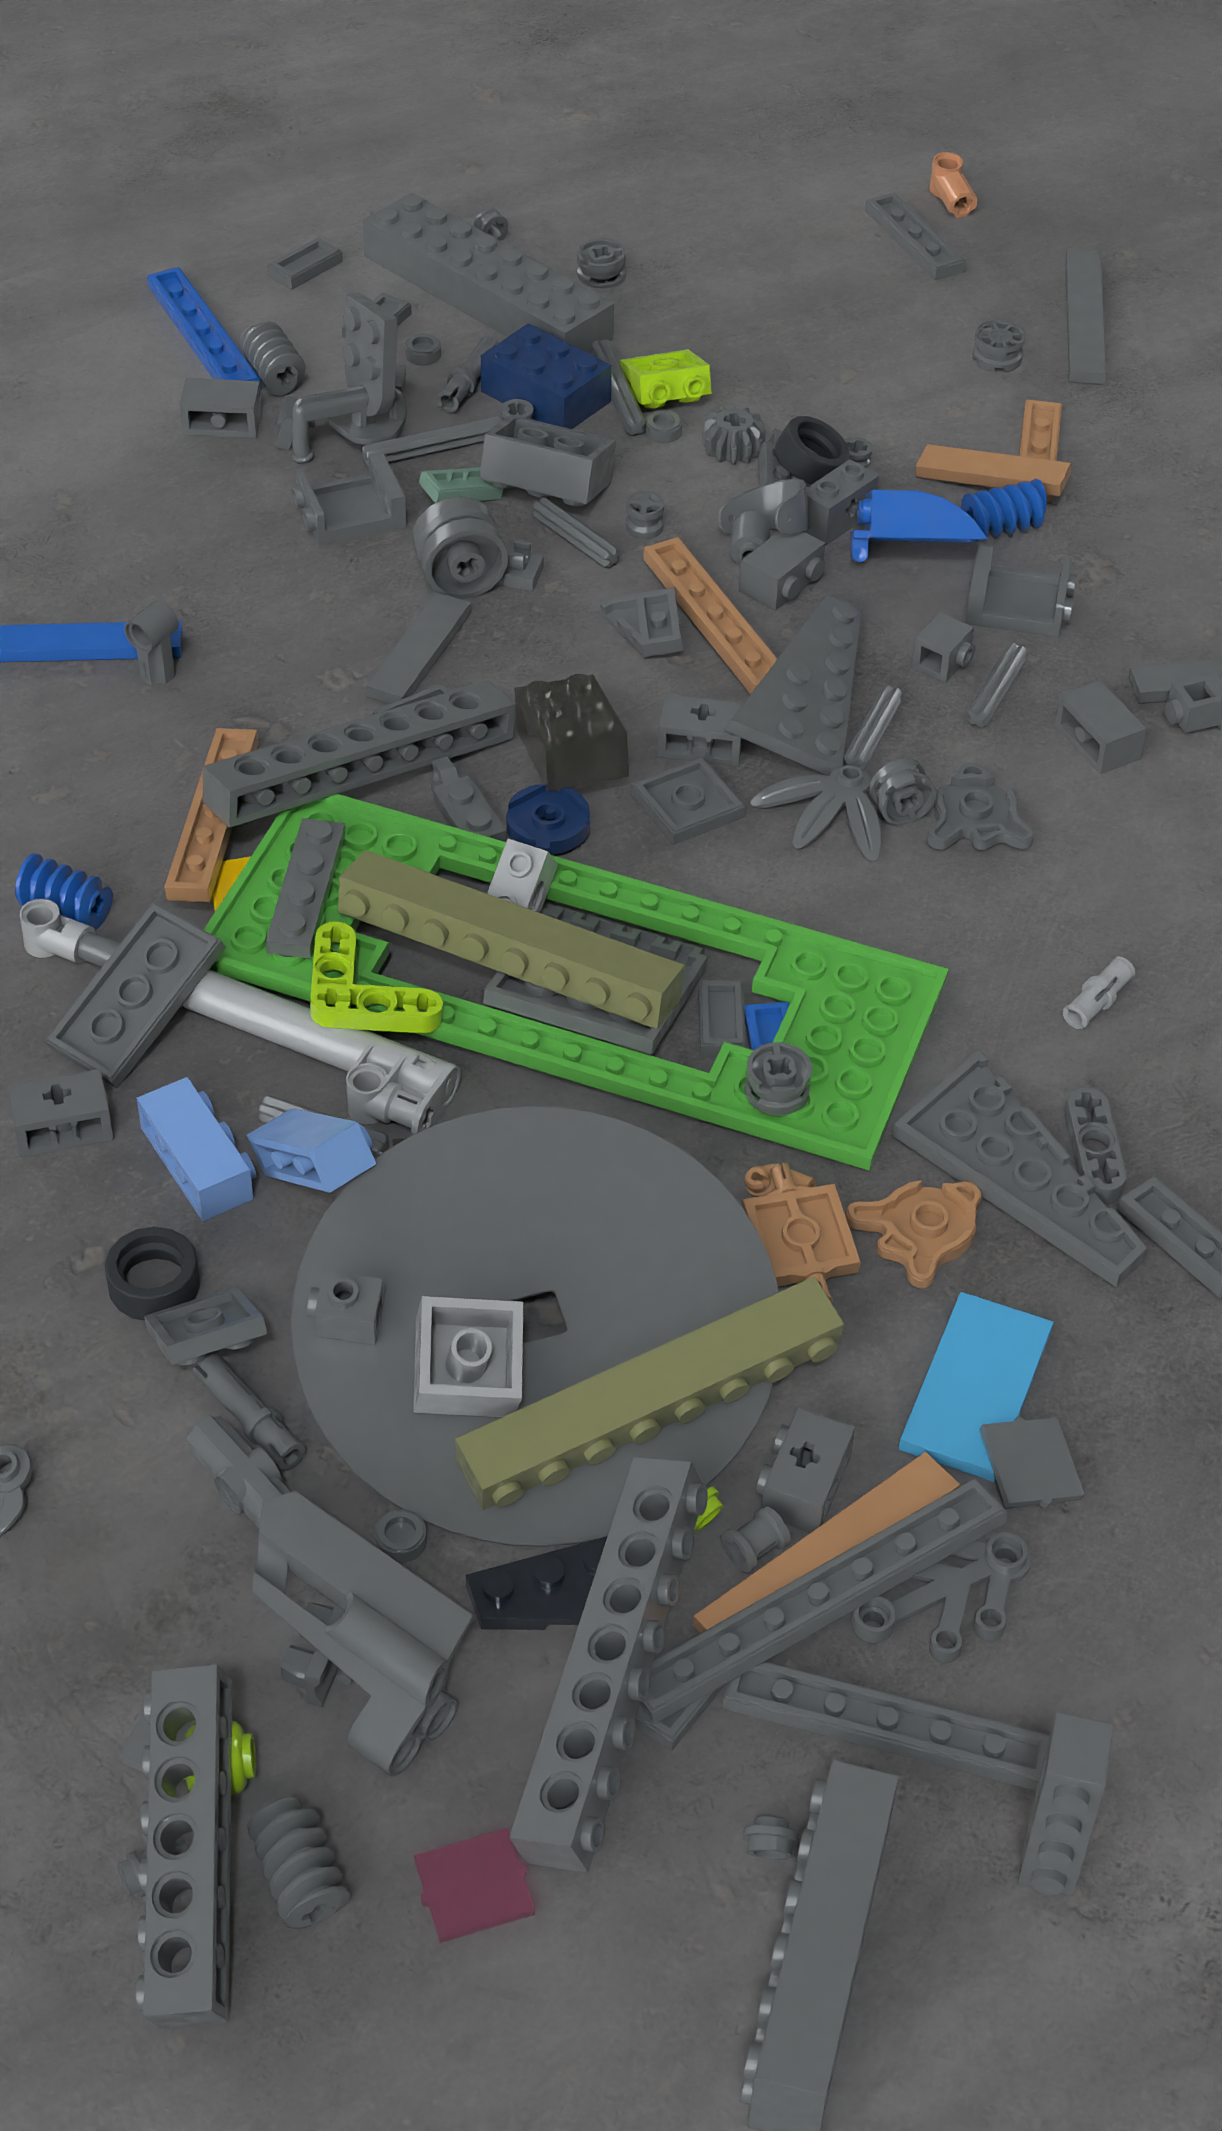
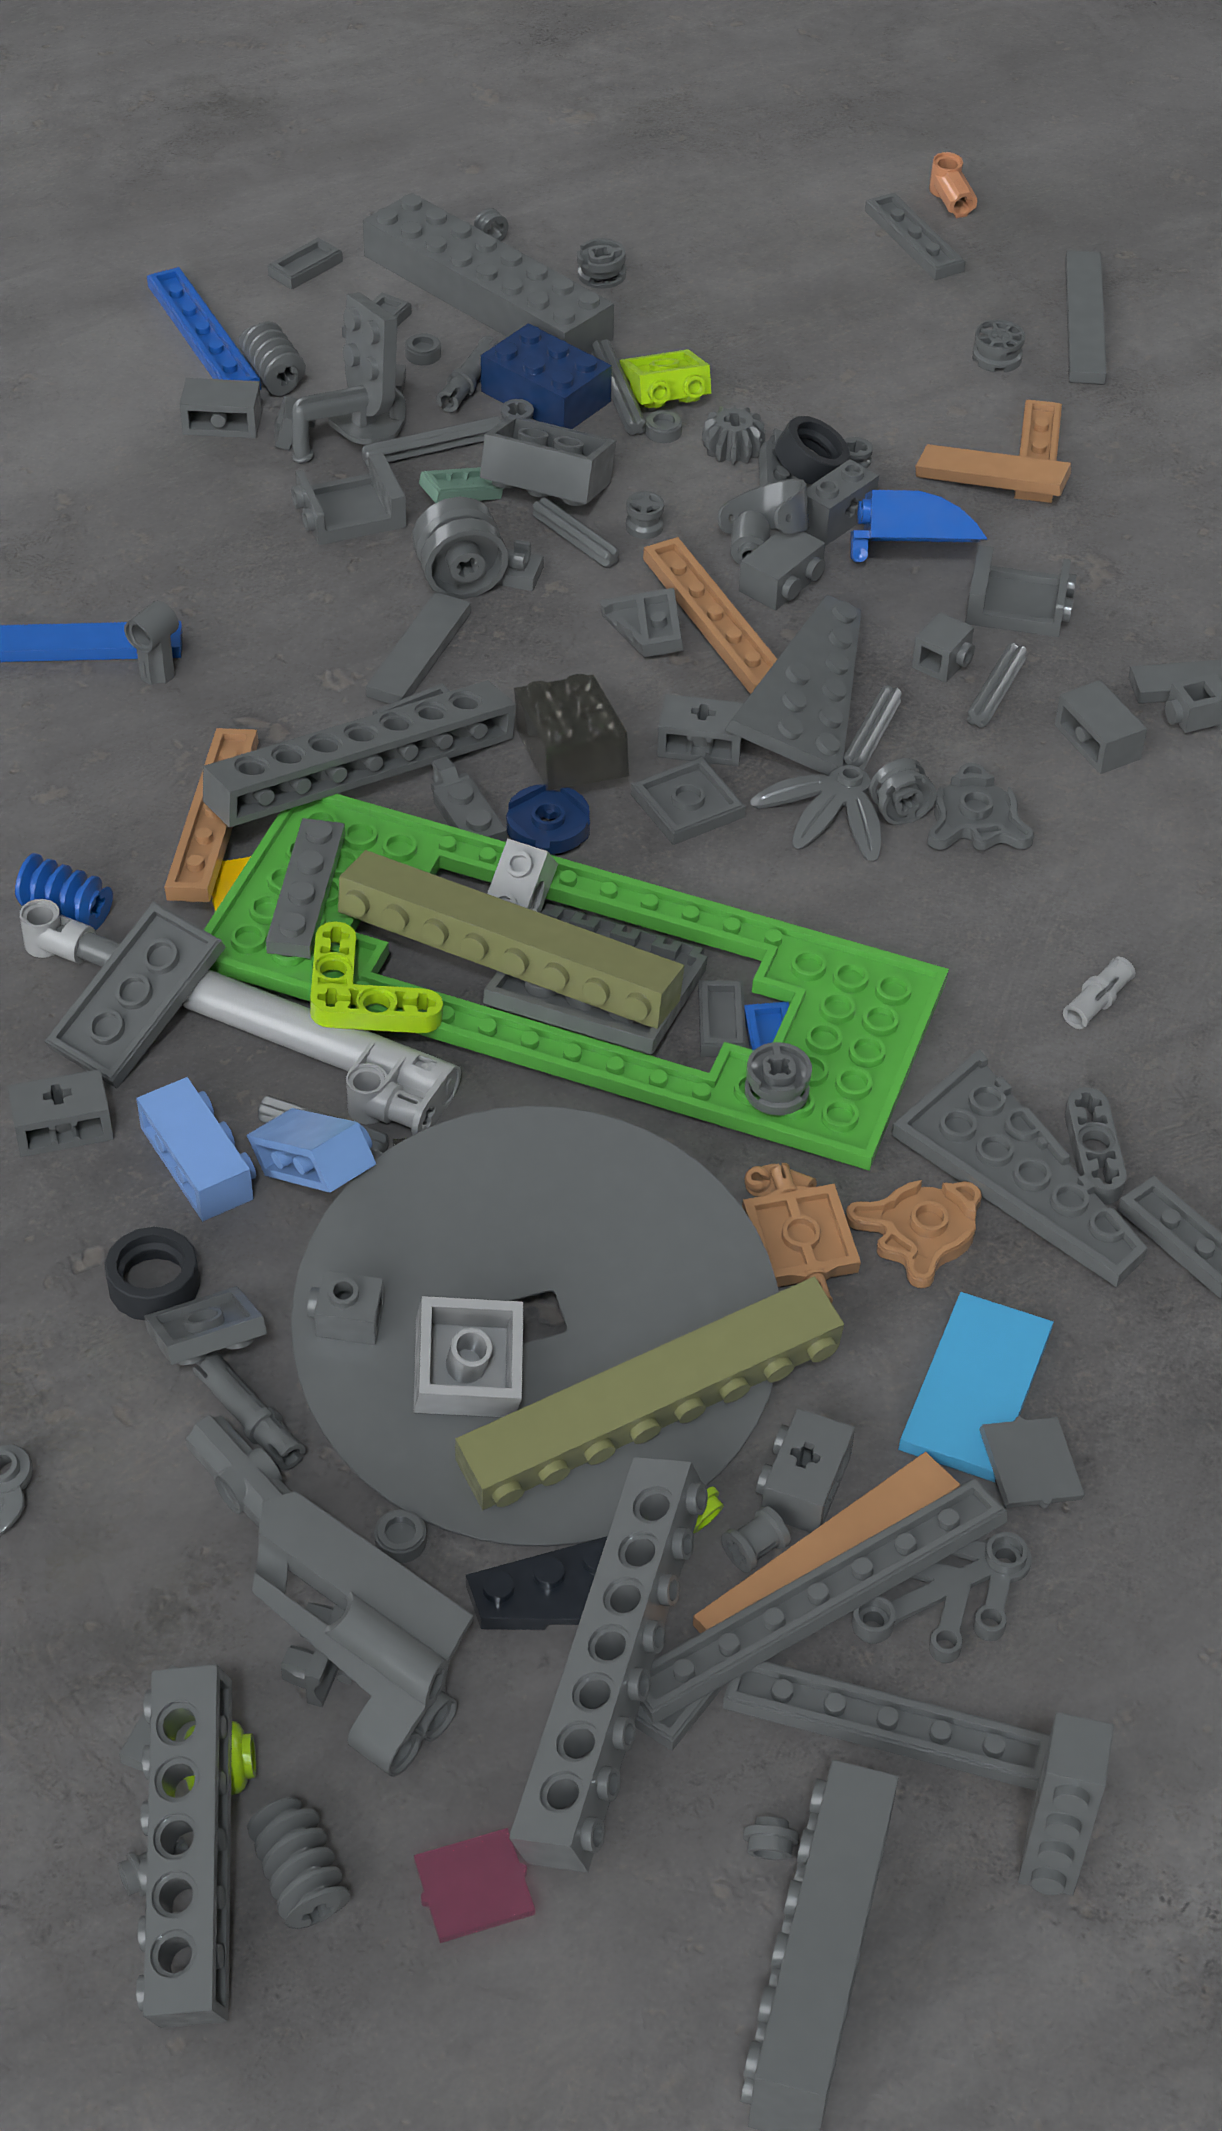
blue piece [961,479,1047,537] -> none

